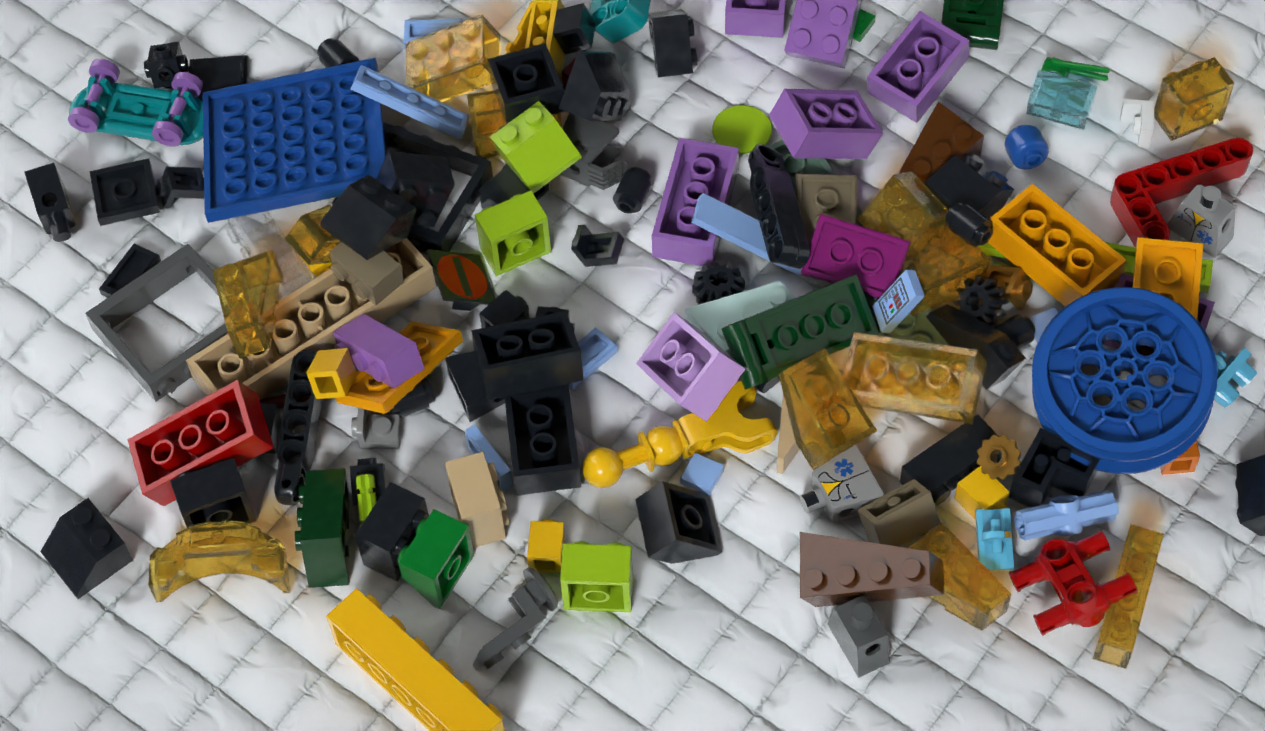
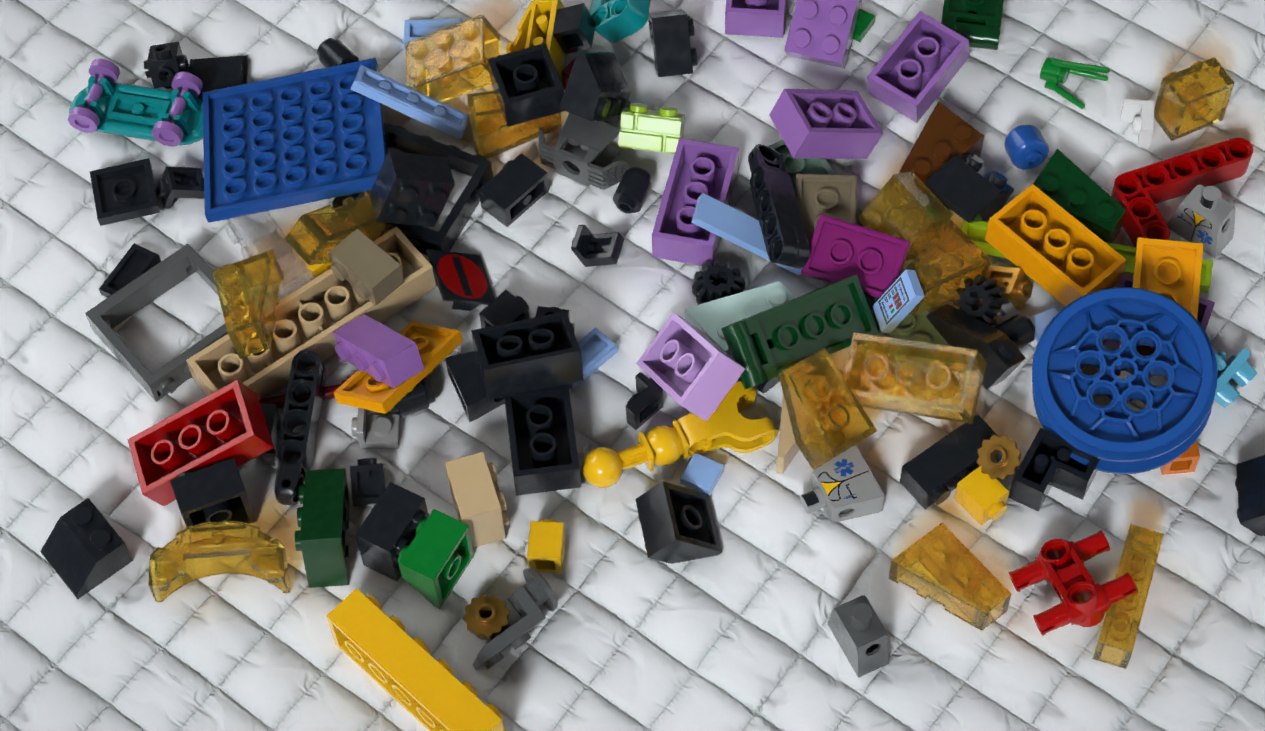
black torso [24,163,76,242] -> none
yellow brick [306,348,357,399] -> none
black slope [320,175,416,260] -> none
lime axle [356,474,376,523] -> none
light blue tile [465,424,513,492] -> none
lime brick [475,190,551,276] -> none
lime slope [490,101,582,194] -> none
lime brick [560,541,633,612] -> none
lime piece [712,105,772,154] -> none
reddish brown wedge [800,532,944,607] -> none
dark tan brick [858,479,941,547] -> none
black brick [945,203,993,247] -> none
medium azure hips [975,508,1014,571] -> none
light blue piece [1014,490,1119,540] -> none
clear light blue brick [1026,70,1097,130] -> none
none -> pearl gold piece [463,594,510,641]
none -> brick [618,103,685,154]
none -> black bracket [625,372,663,430]
none -> dark green wedge [1033,149,1126,243]

